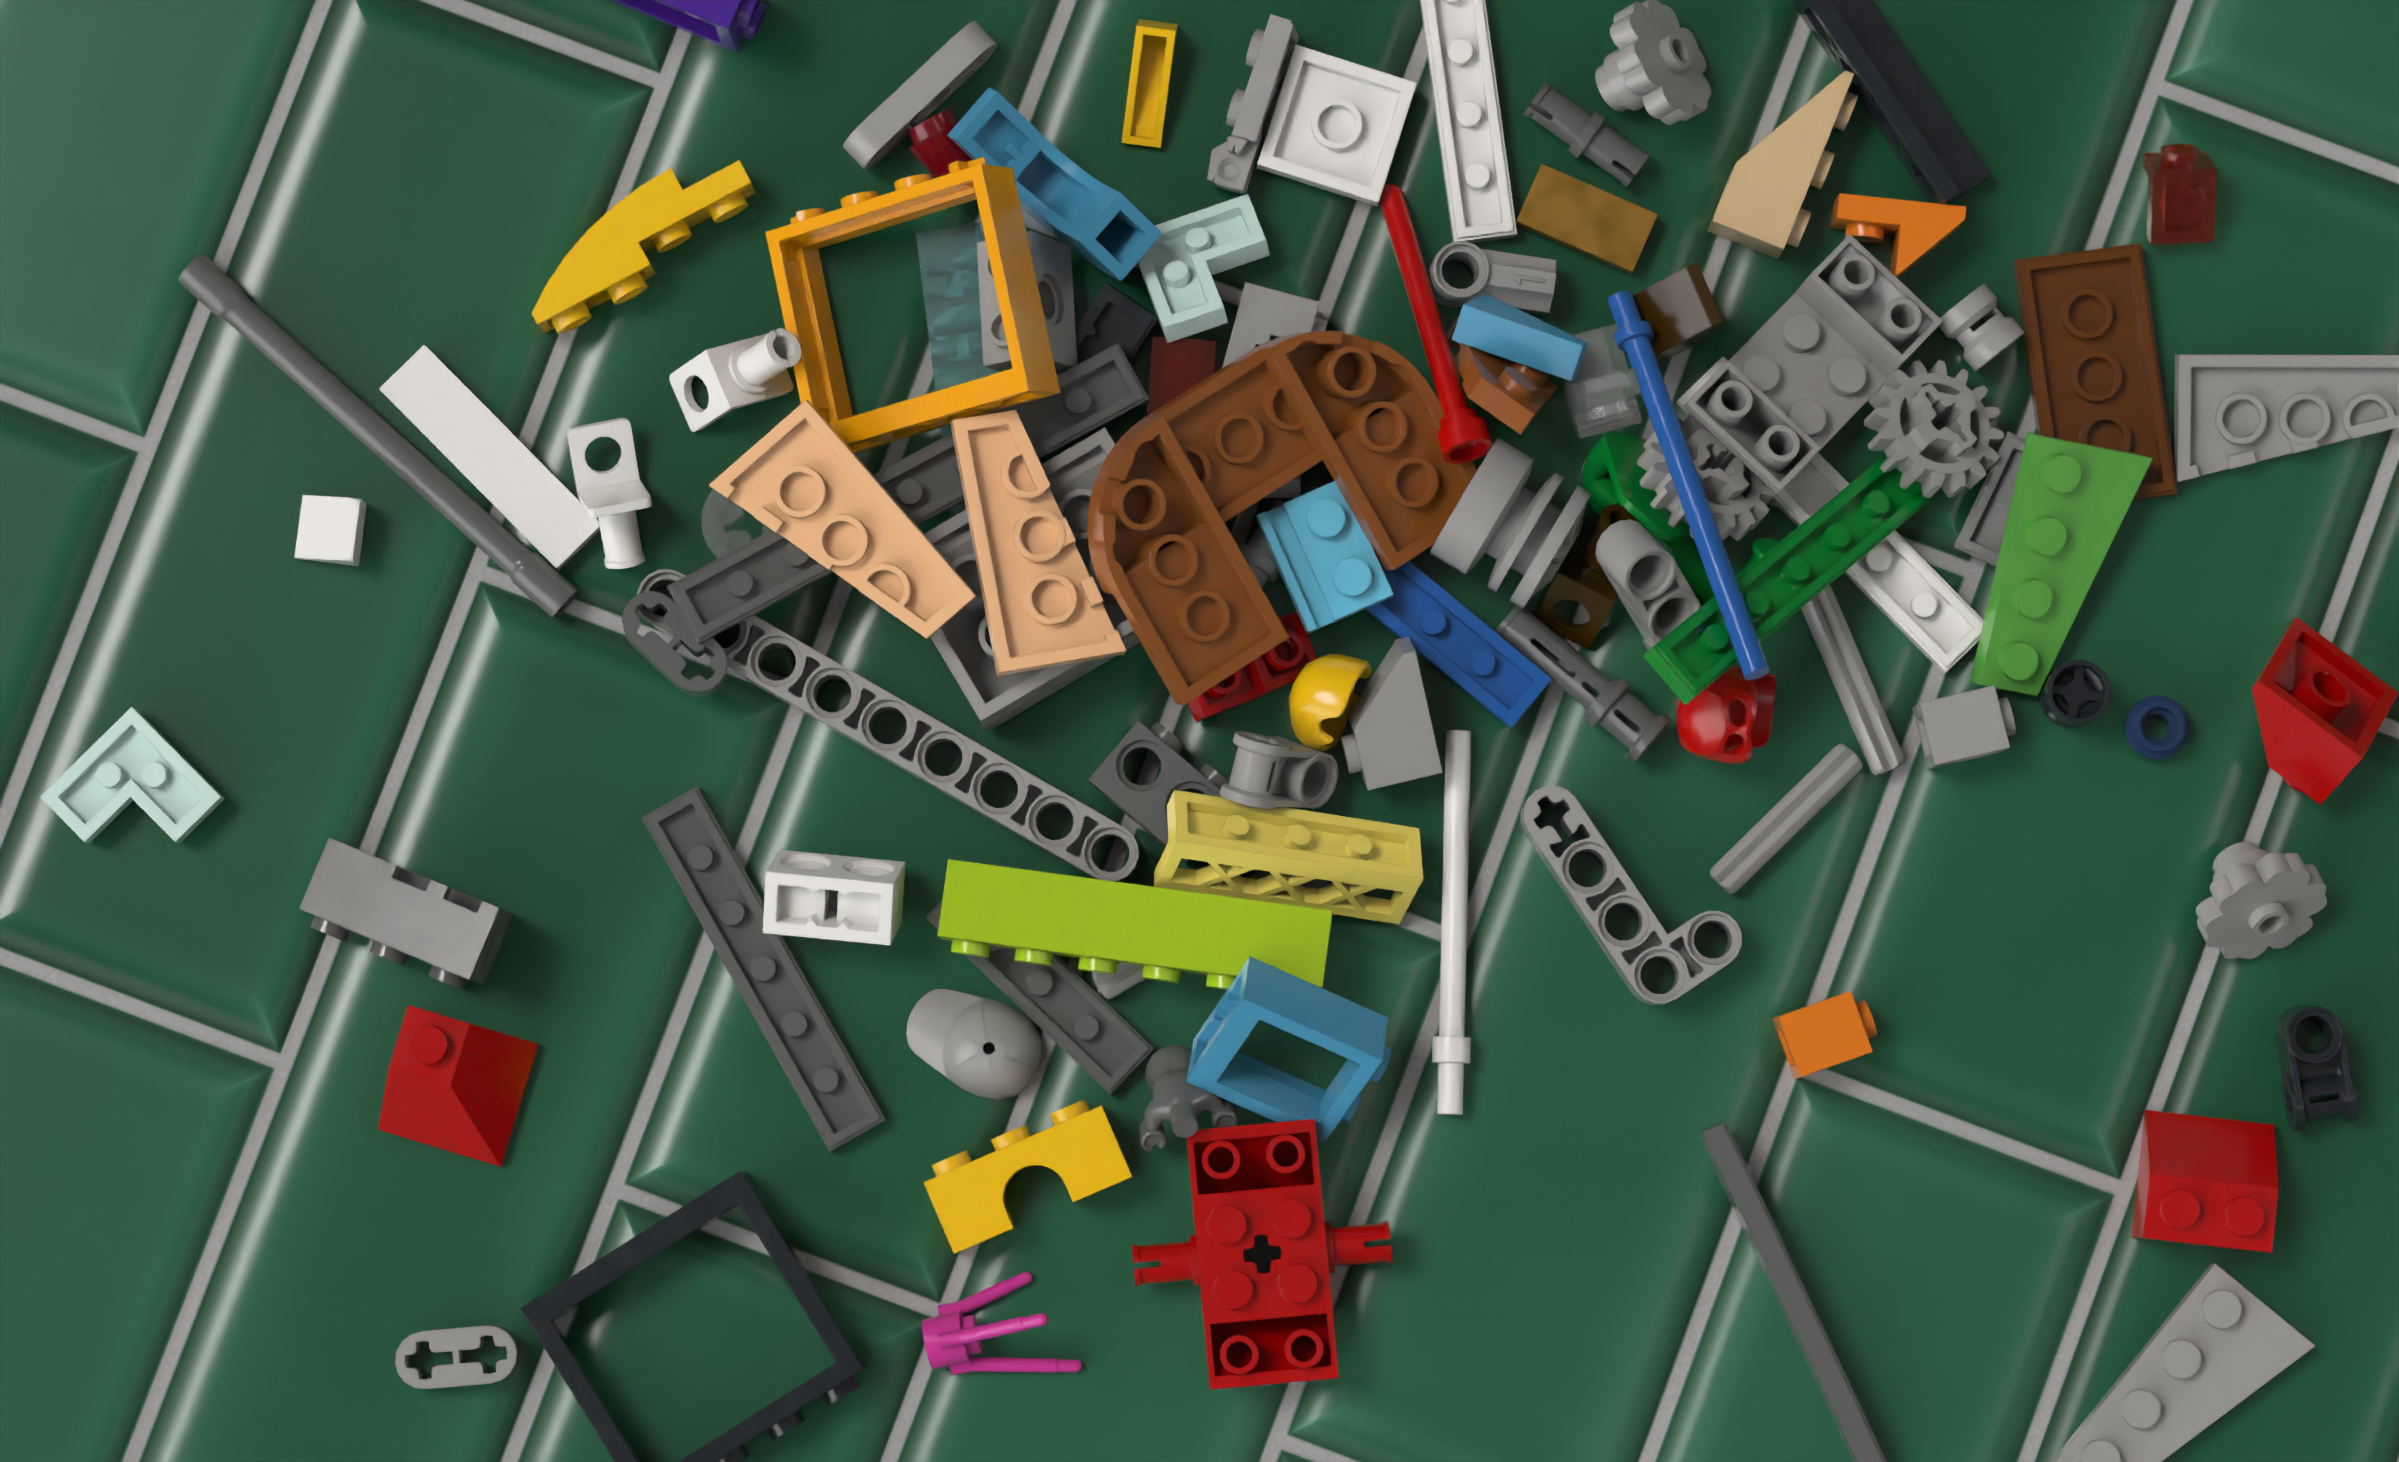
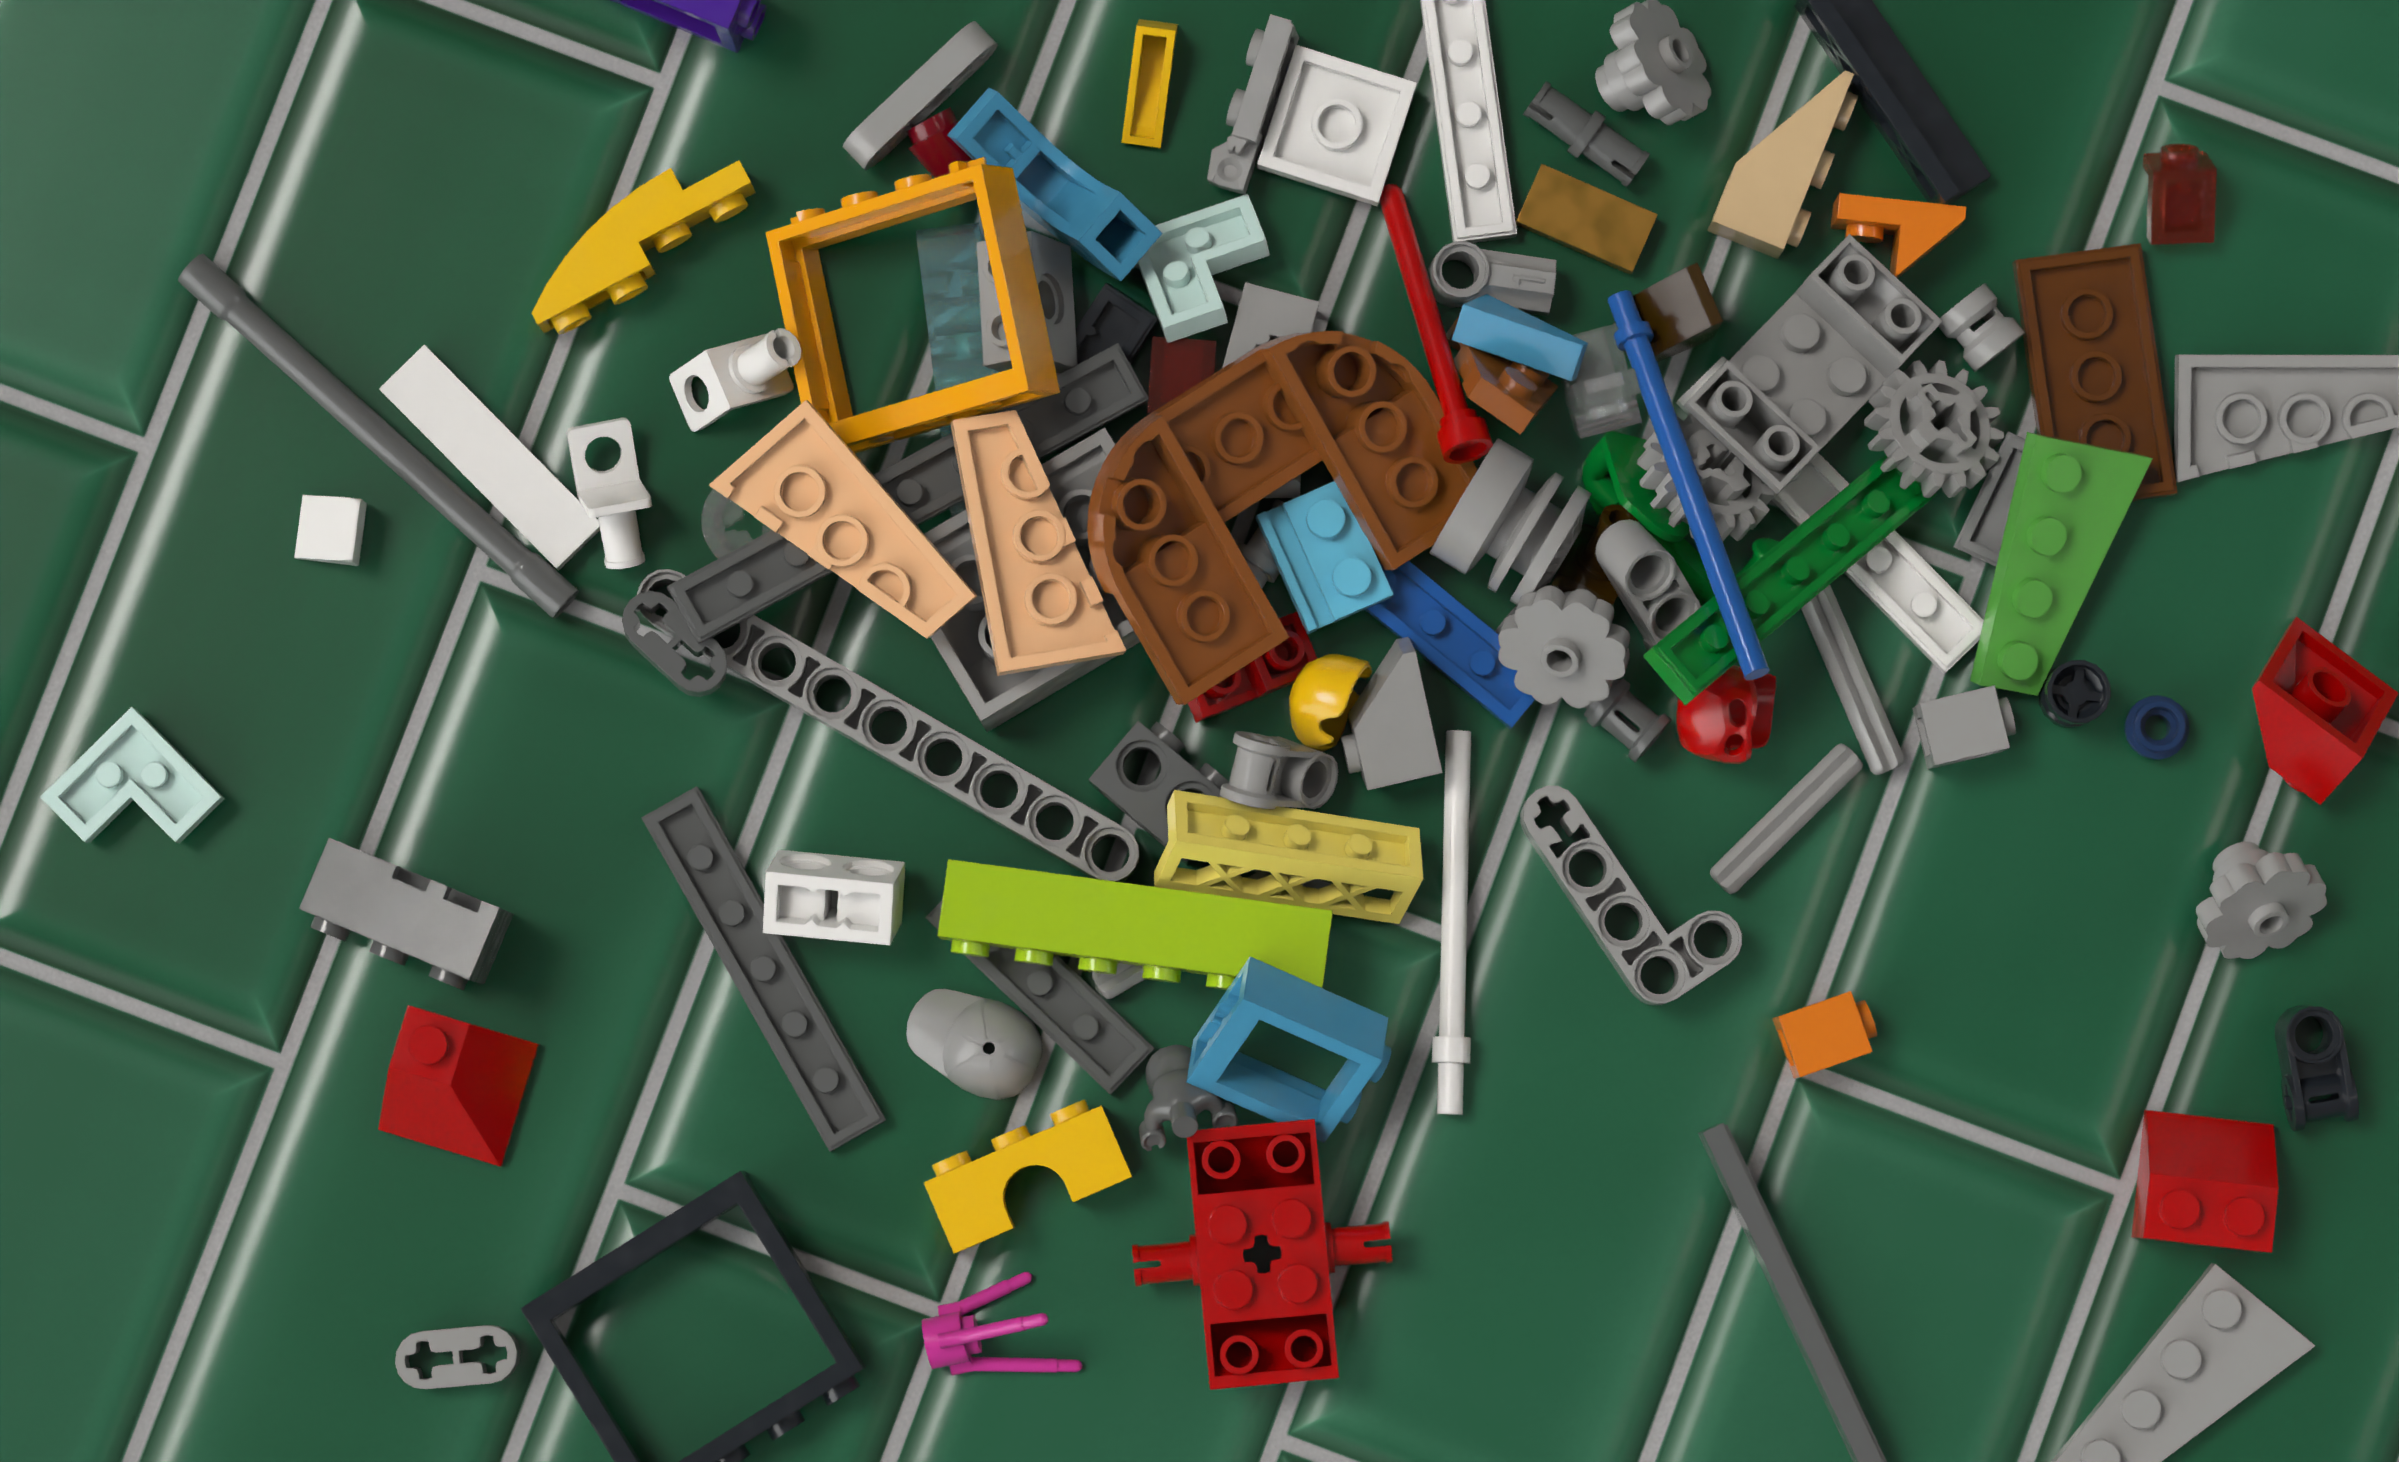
none -> light grey plant [1498,585,1630,708]

